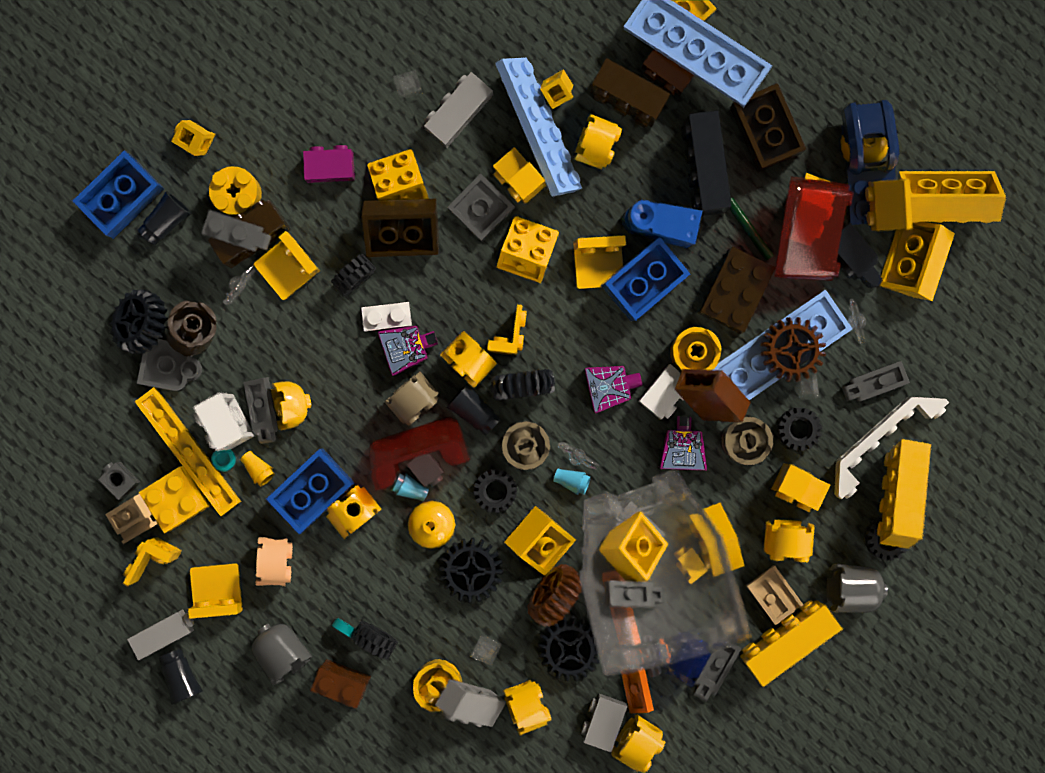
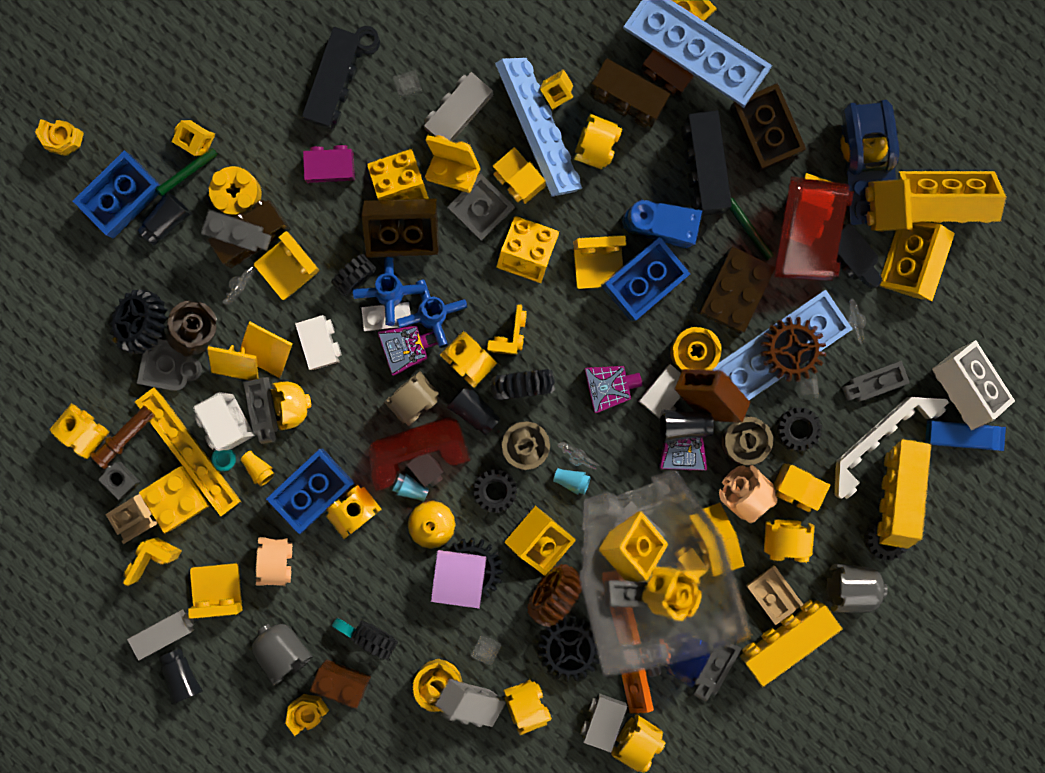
none -> yellow hair [35,119,84,156]
none -> yellow brick [50,403,109,459]
none -> reddish brown pin [90,405,155,469]
none -> dark green bar [155,148,218,196]
none -> yellow piece [208,345,259,381]
none -> yellow piece [239,322,292,378]
none -> yellow hair [285,694,329,736]
none -> white brick [295,315,342,370]
none -> black hinge [302,26,380,130]
none -> blue bar [353,257,426,326]
none -> blue bar [396,280,467,348]
none -> yellow bracket [425,135,481,193]
none -> lavender slope [431,550,486,608]
none -> yellow brick [642,567,701,621]
none -> black plant [660,409,714,443]
none -> light nougat brick [719,465,777,523]
none -> blue piece [925,421,1006,451]
none -> white brick [932,340,1015,430]

